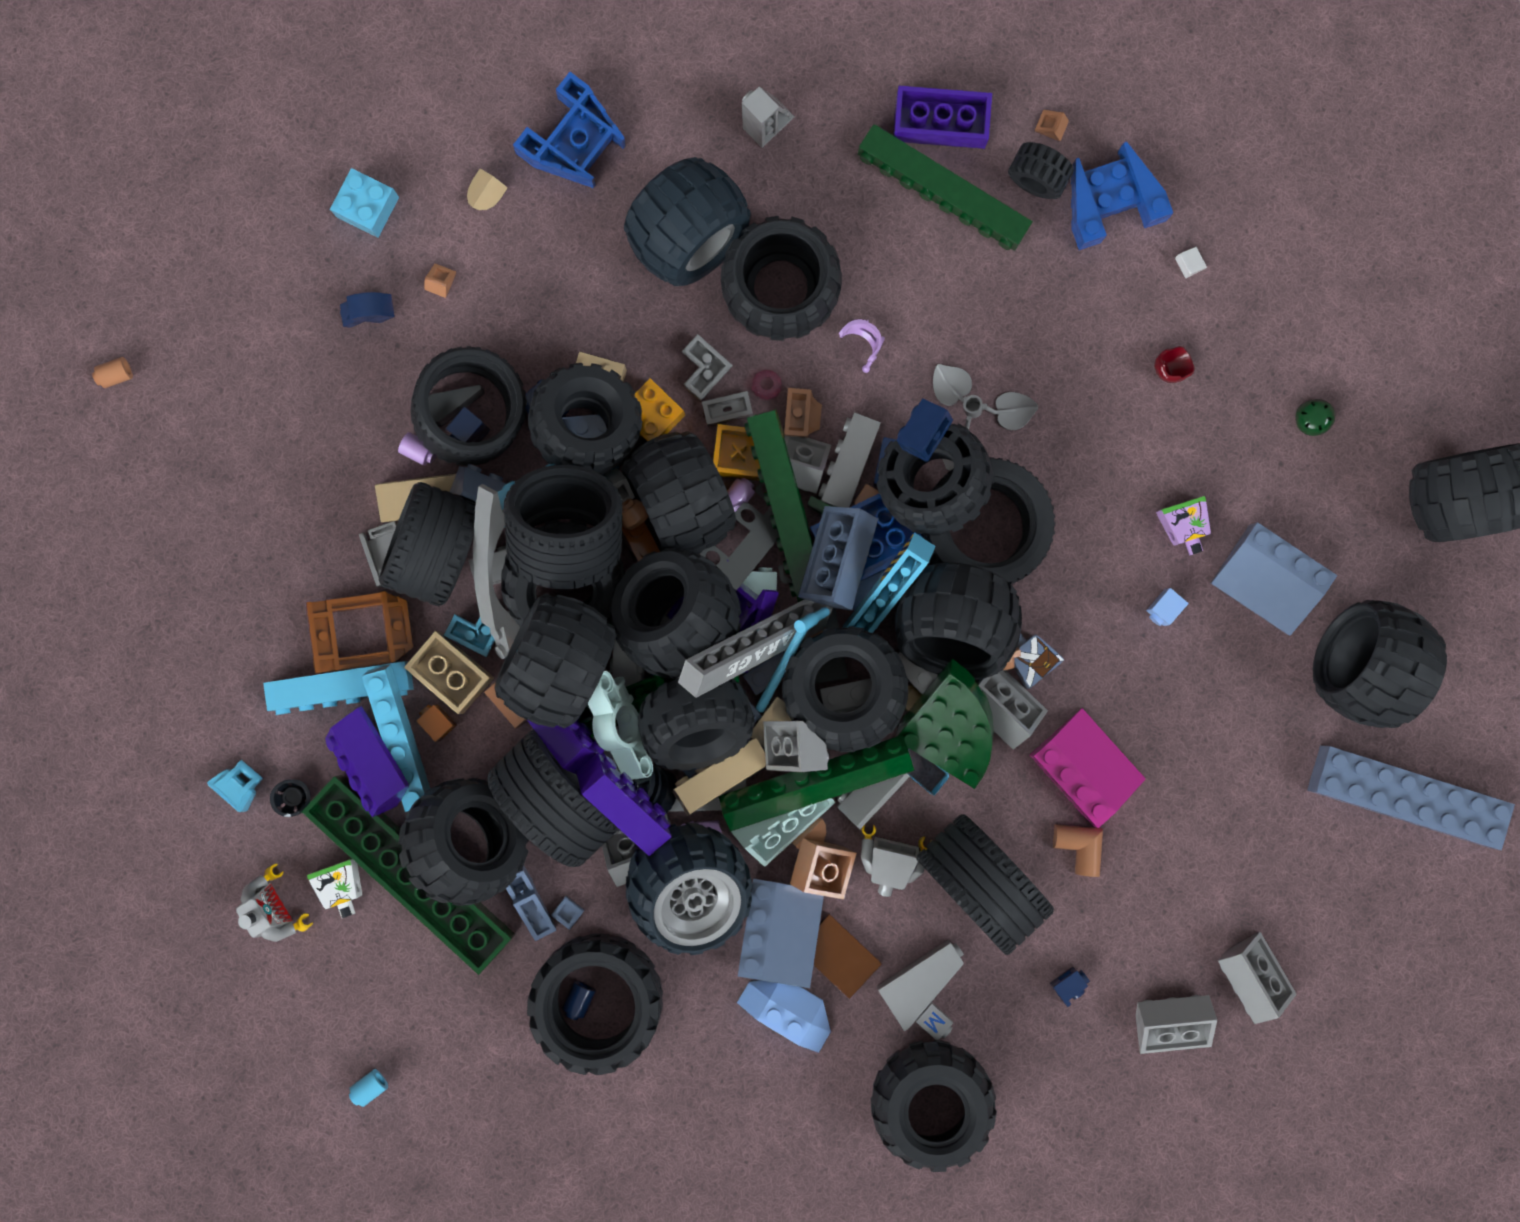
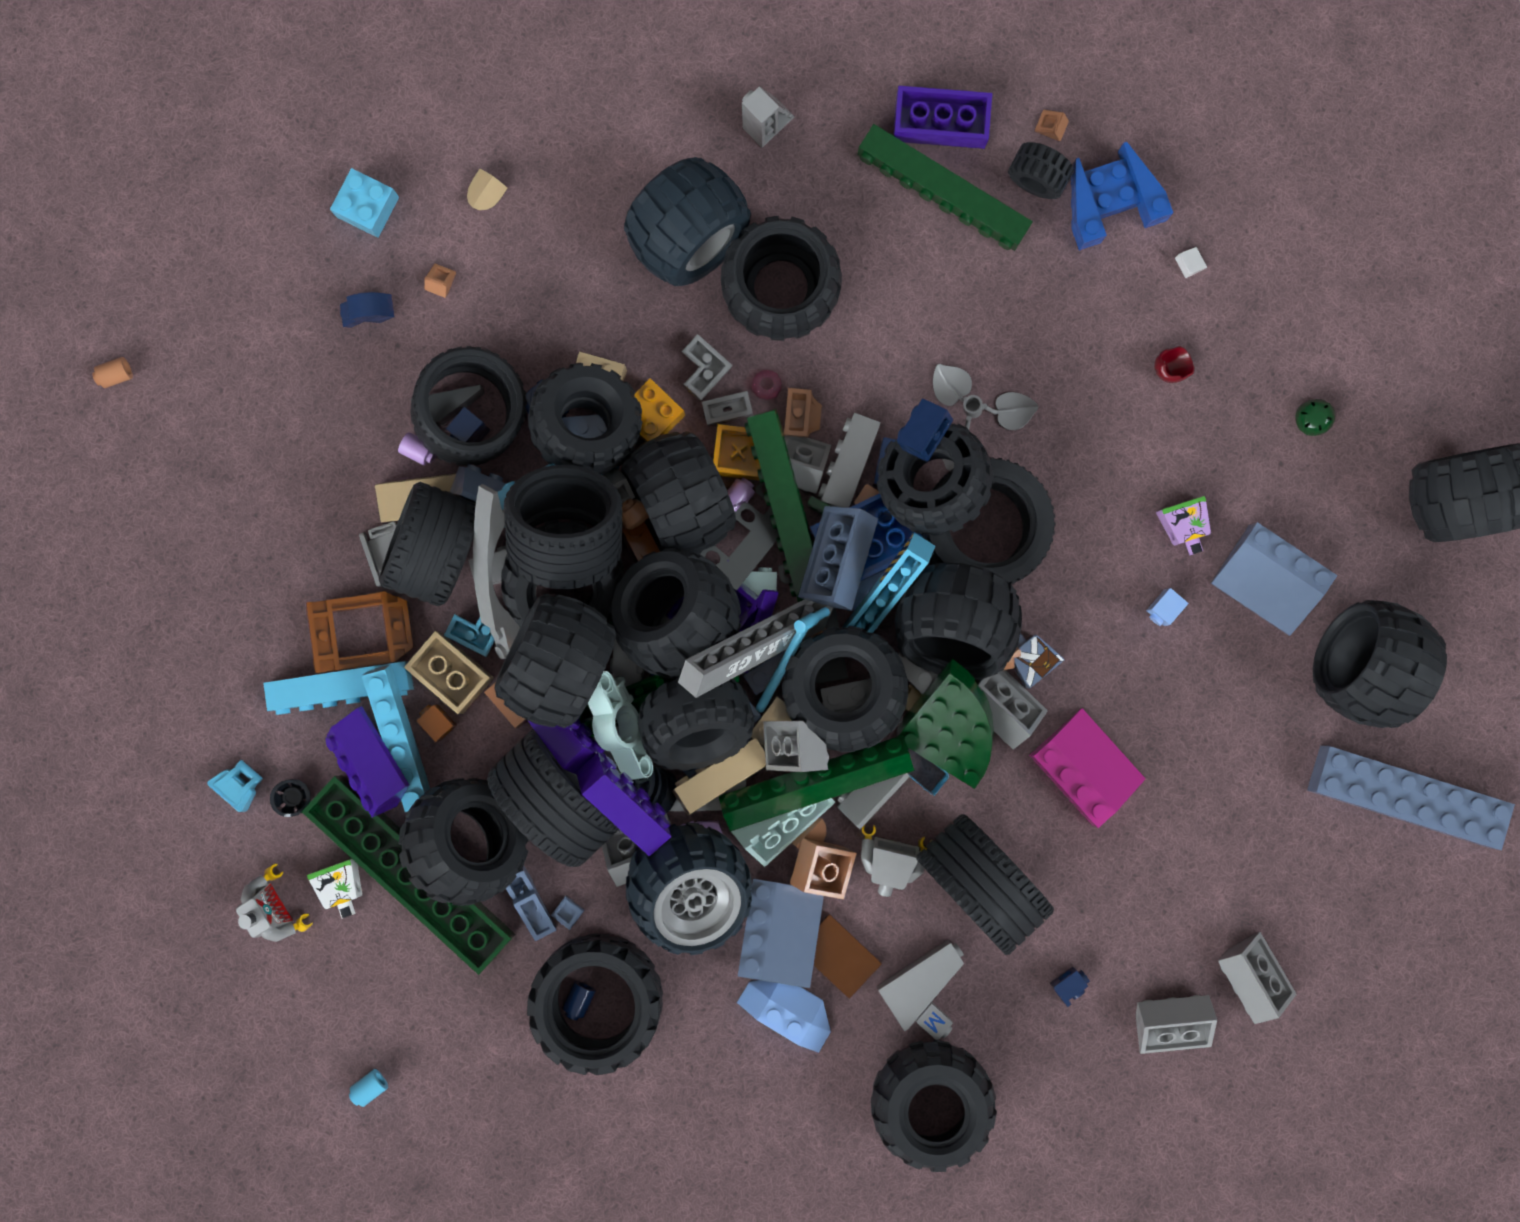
blue wedge [513,72,625,188] -> none
lavender helmet [839,319,885,373] -> none
nougat brick [1053,824,1103,877] -> none

